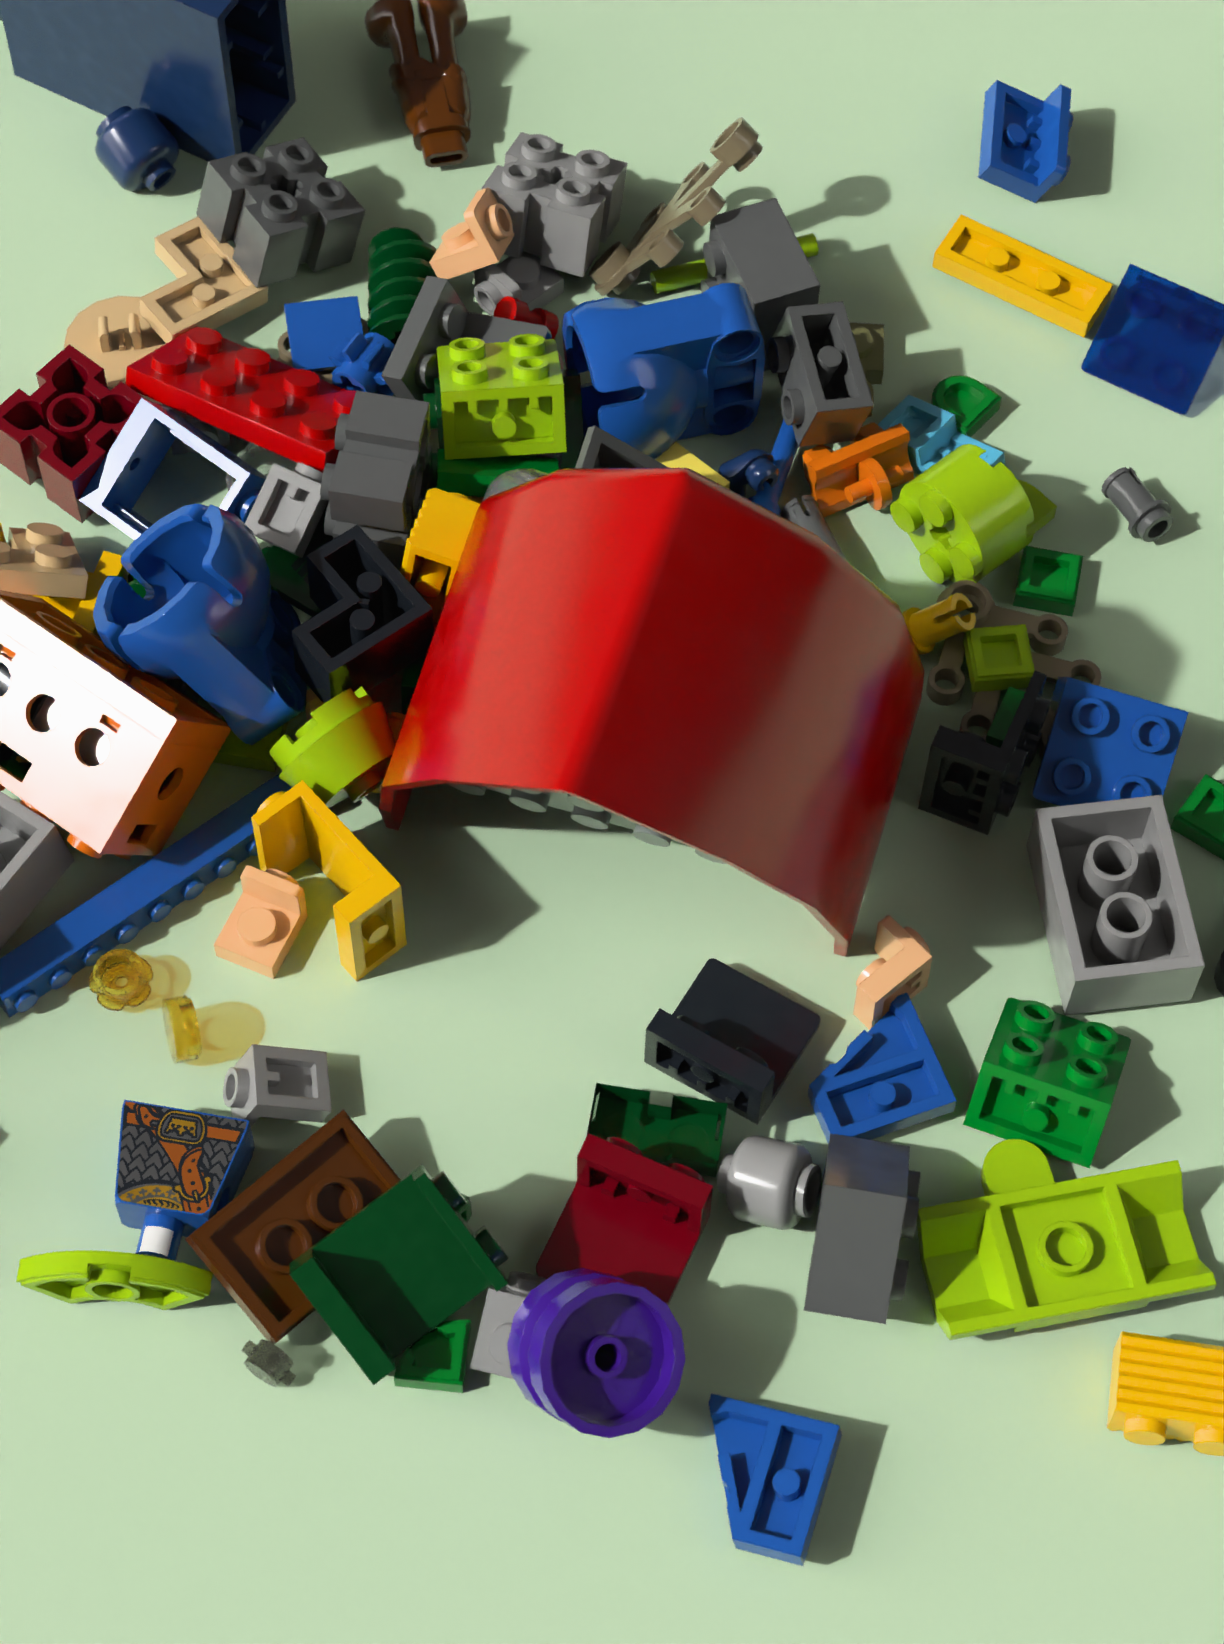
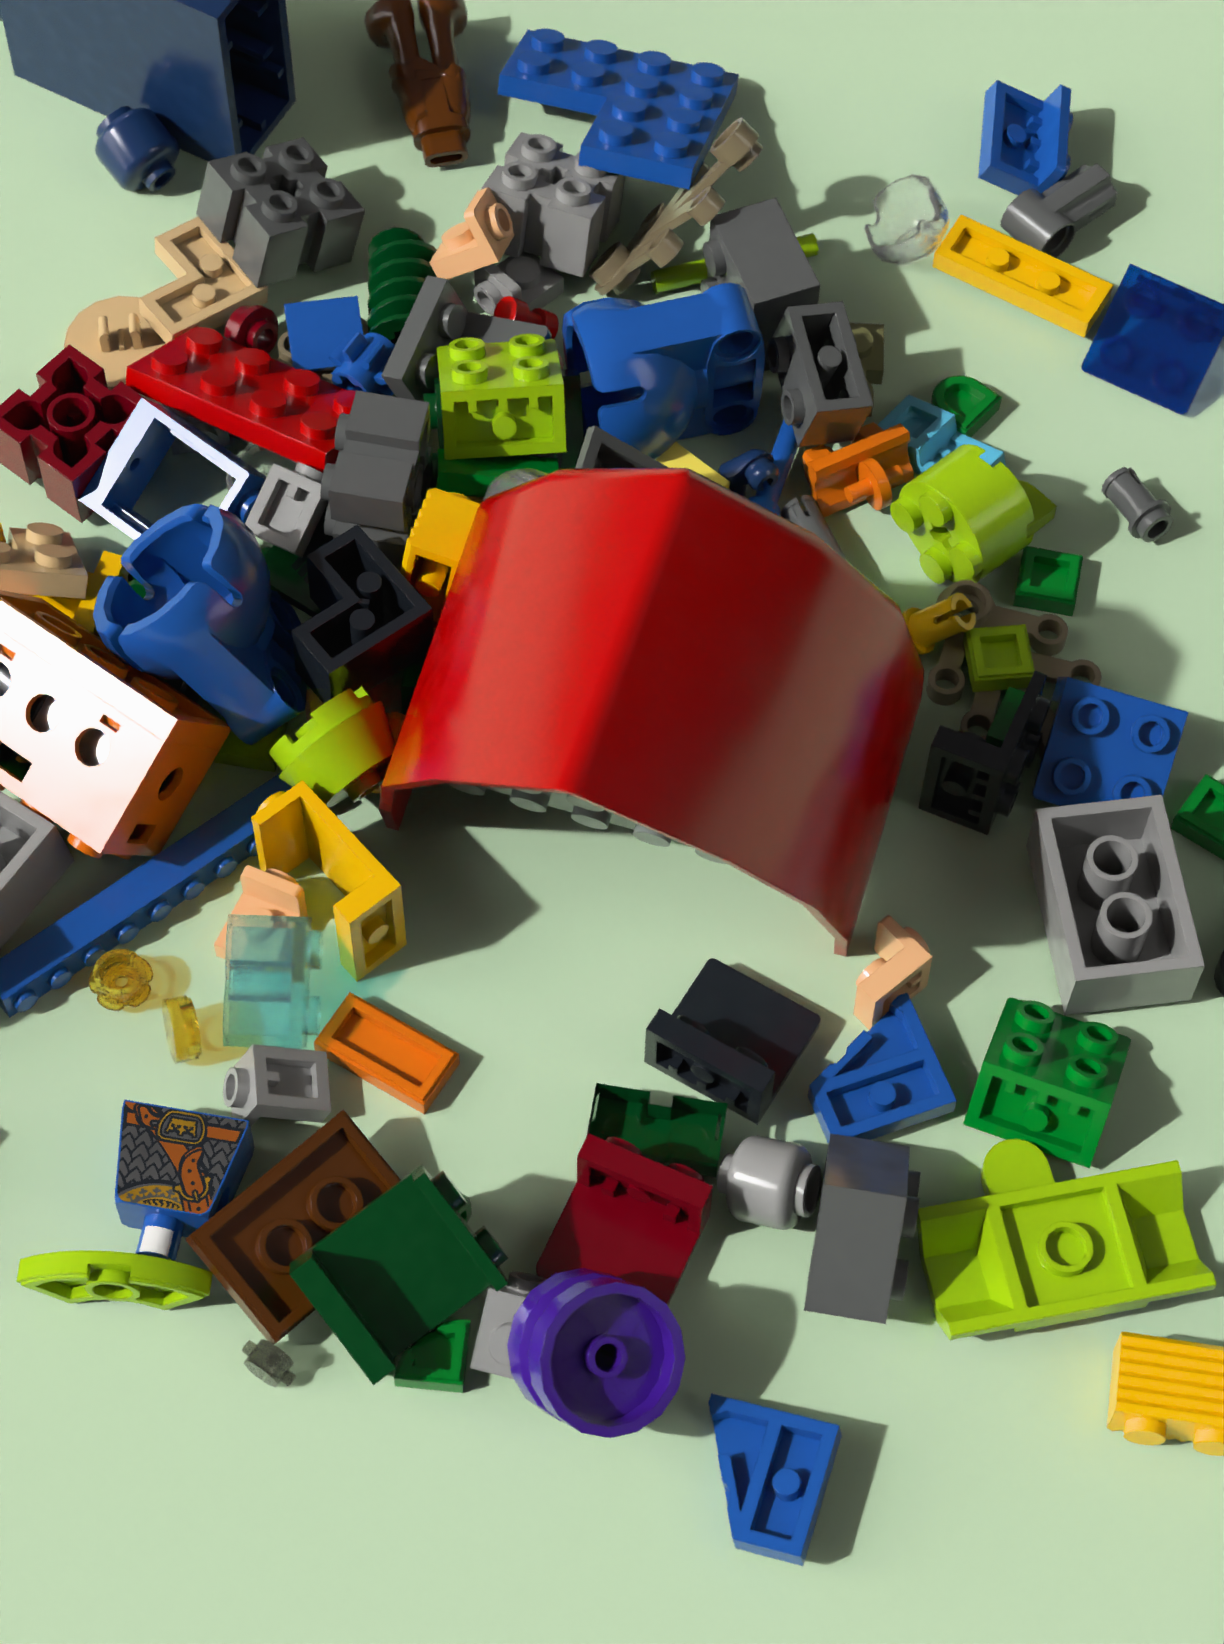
none -> clear light blue brick [223,914,323,1049]
none -> dark red plate [224,305,278,353]
none -> orange tile [313,992,460,1115]
none -> blue plate [498,28,739,190]
none -> clear hair [864,174,950,265]
none -> dark grey piece [1001,163,1118,258]

